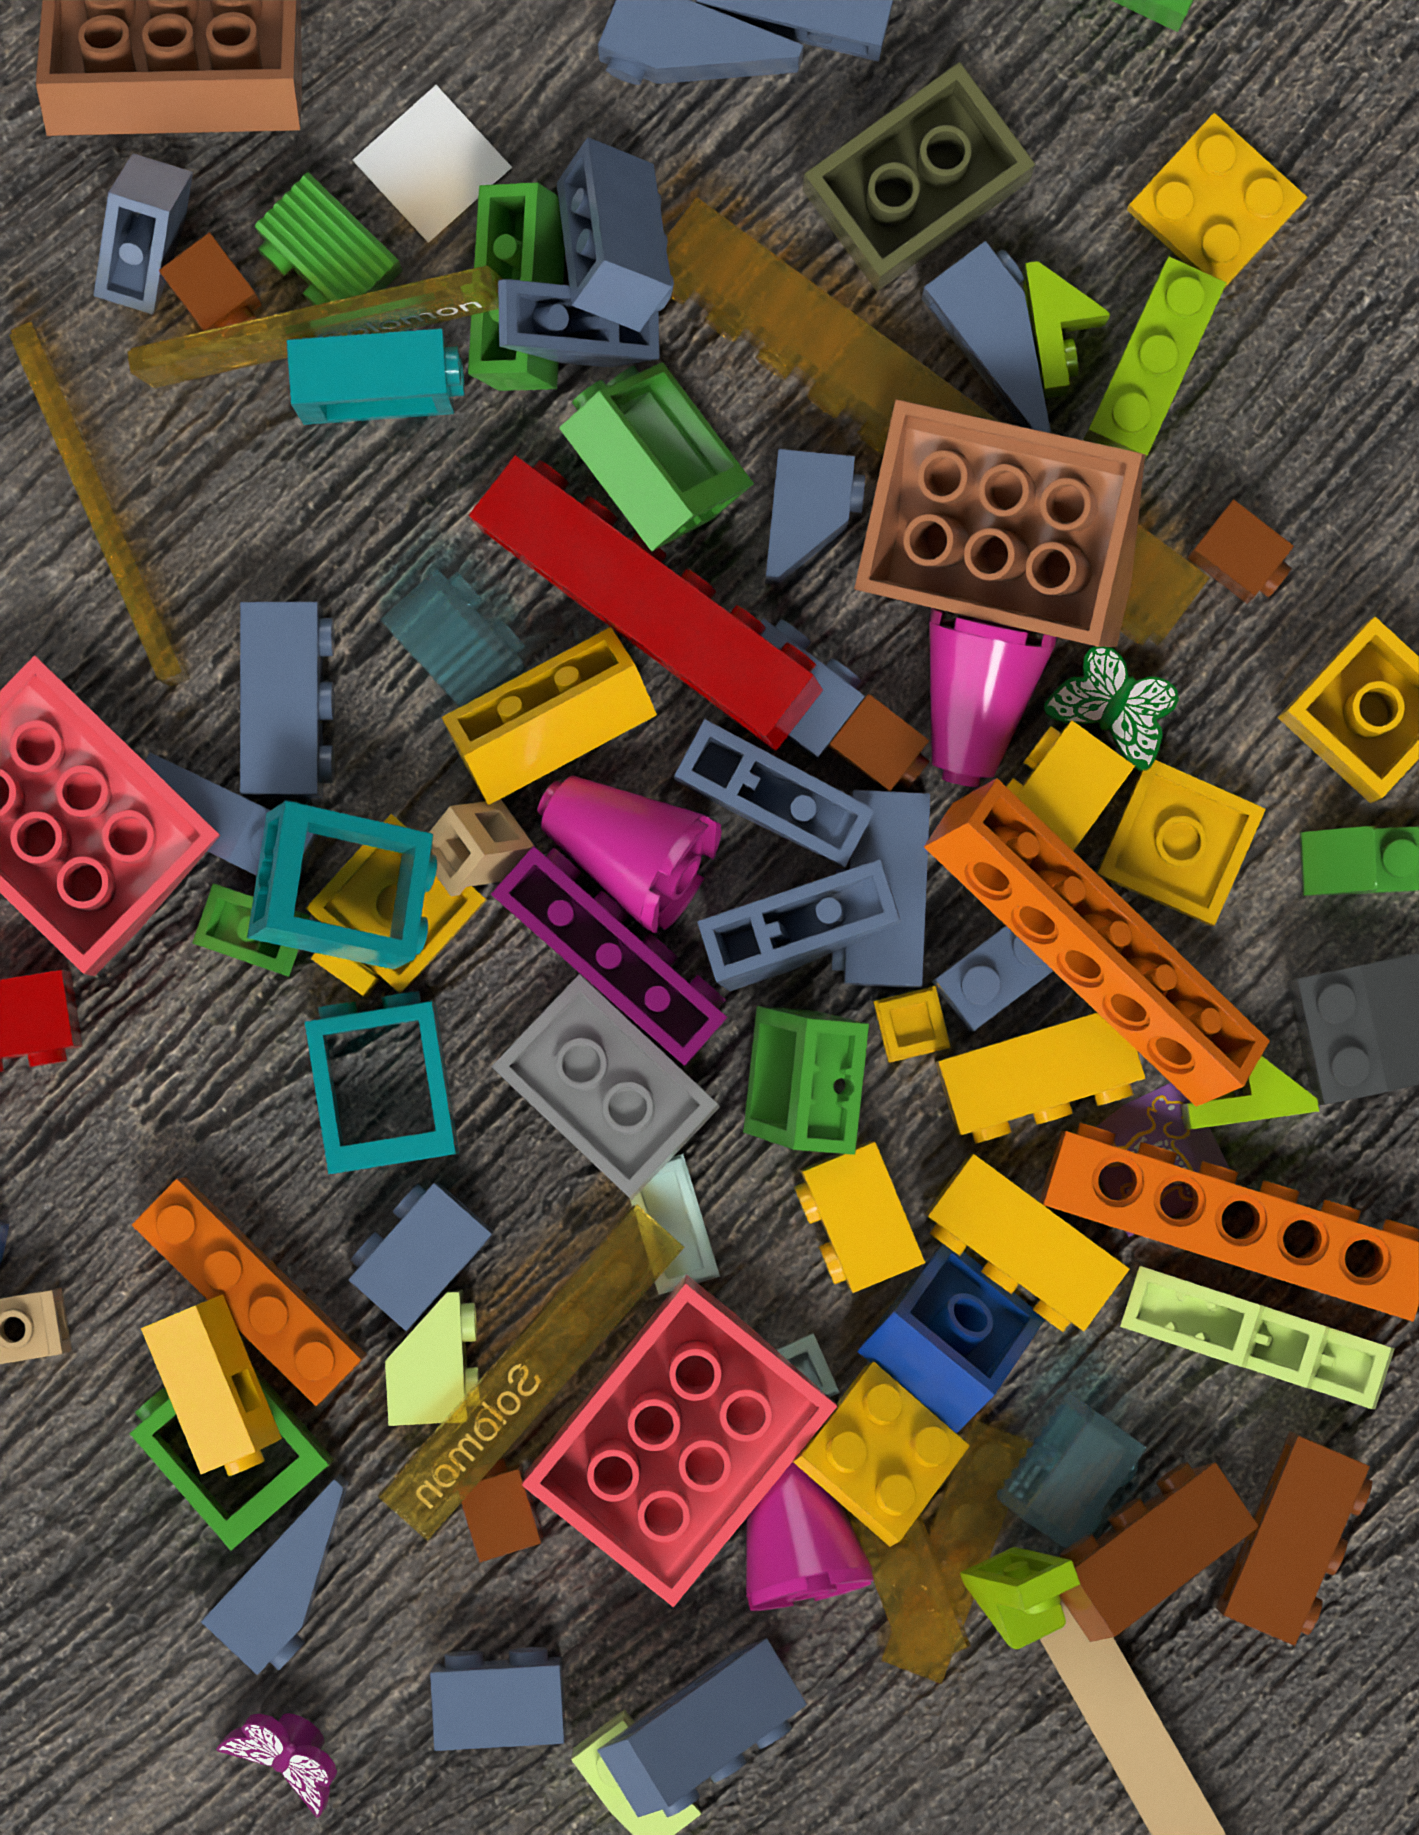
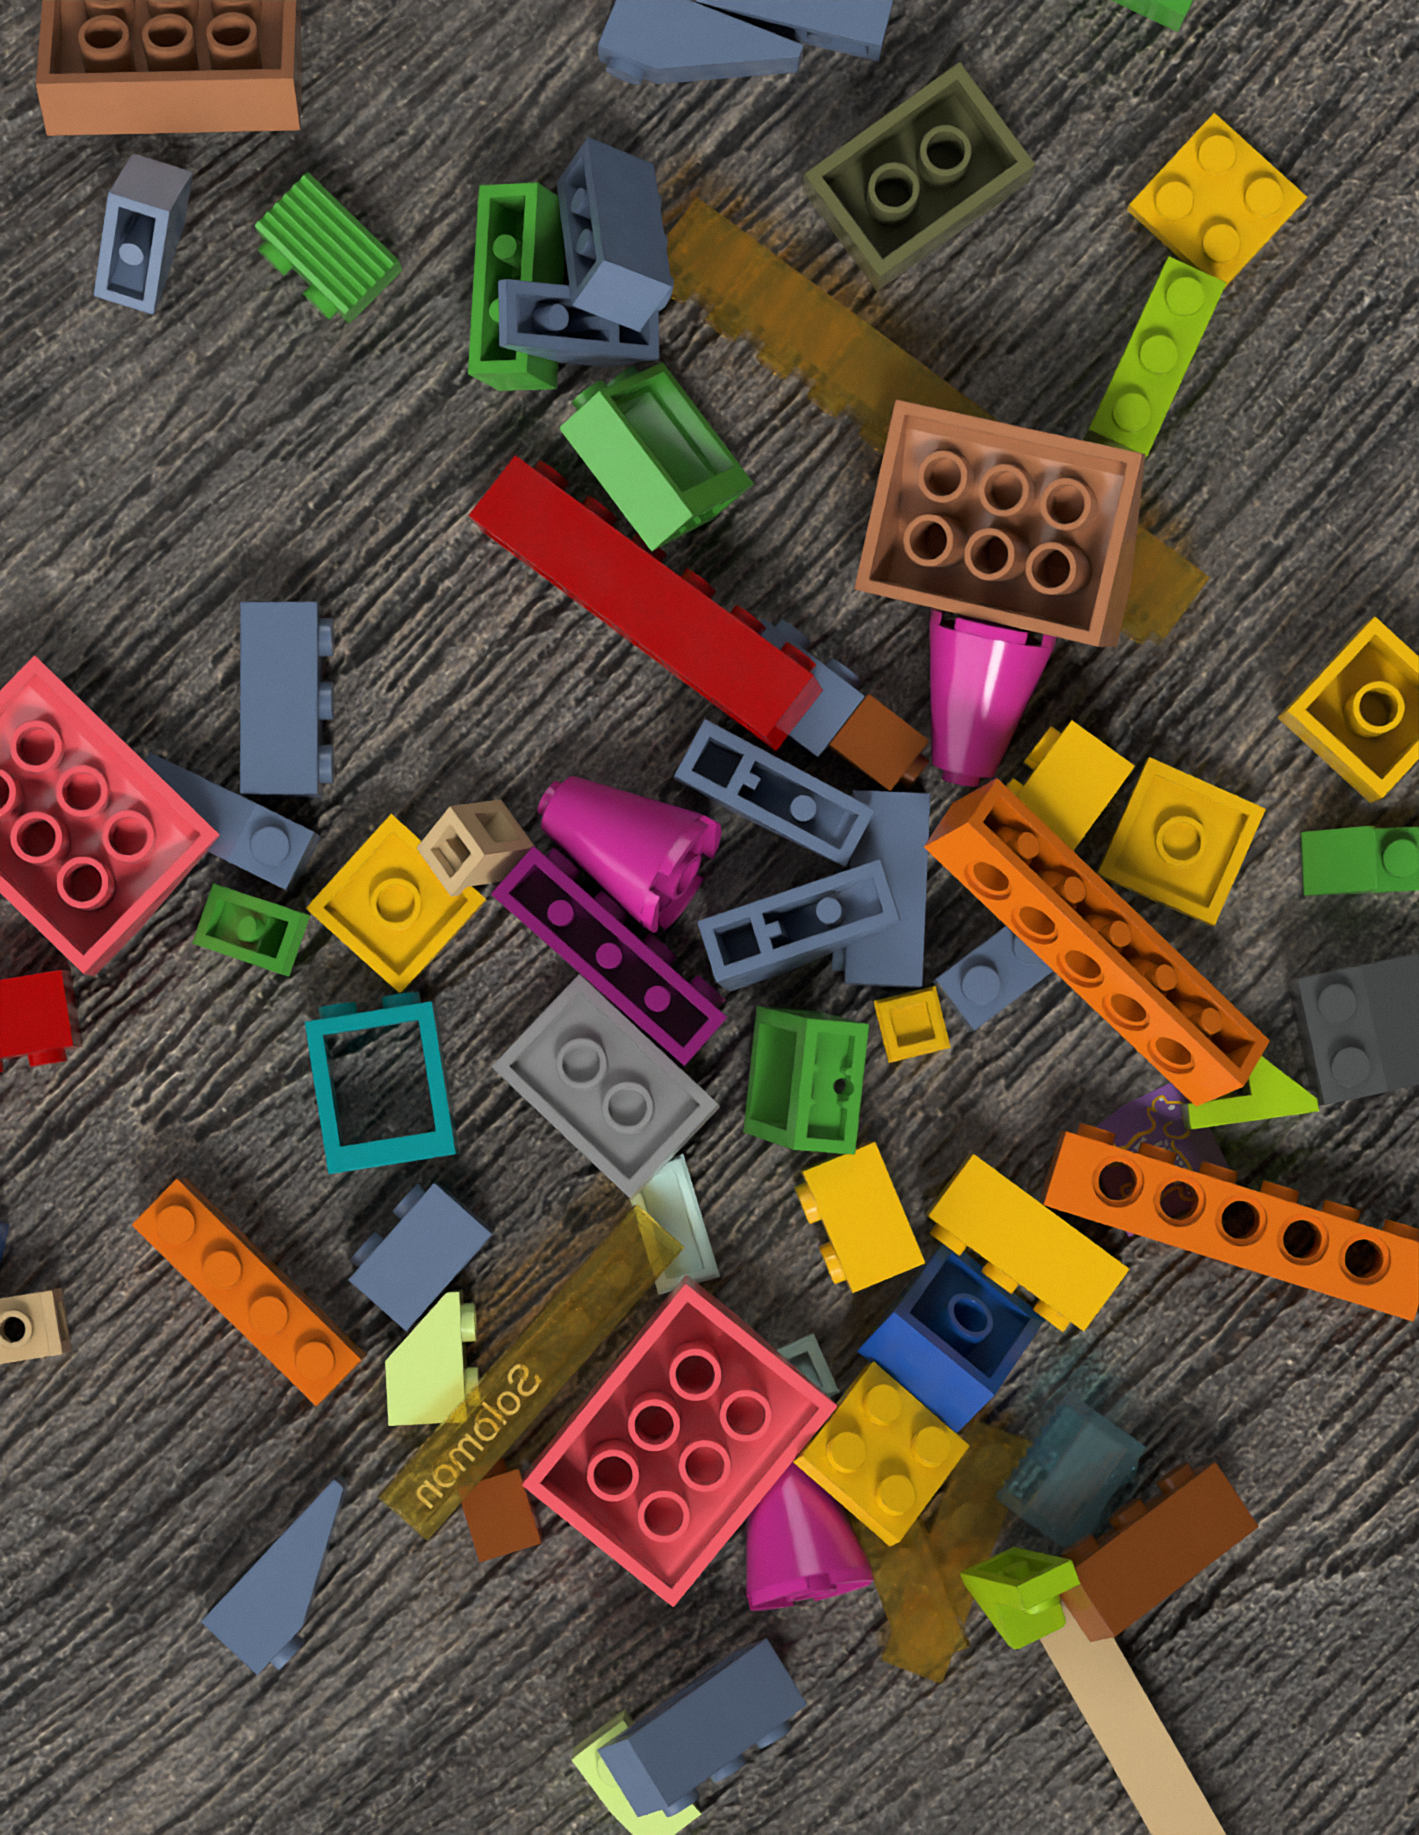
clear yellow tile [9,321,190,687] -> none
clear yellow tile [127,265,503,388] -> none
bright green window [129,1365,334,1551] -> none
yellow brick [141,1294,282,1476] -> none
dark orange brick [158,232,262,342] -> none
magenta animal [216,1713,337,1818] -> none
teal window [247,801,437,969] -> none
teal window [287,329,465,425] -> none
yellow tile [311,953,381,997] -> none
white sticker [353,85,512,243] -> none
clear light blue brick [380,568,525,707] -> none
sand blue brick [430,1647,566,1751] -> none
yellow brick [441,627,657,805] -> none
sand blue slope [765,449,865,585] -> none
sand blue slope [921,241,1051,433] -> none
yellow brick [935,1012,1146,1144] -> none
lime slope [1022,261,1110,399] -> none
animal [1044,646,1179,771] -> none
yellowish green slope [1120,1266,1394,1410] -> none
dark orange brick [1187,499,1294,604] -> none
dark orange brick [1216,1431,1373,1646] -> none

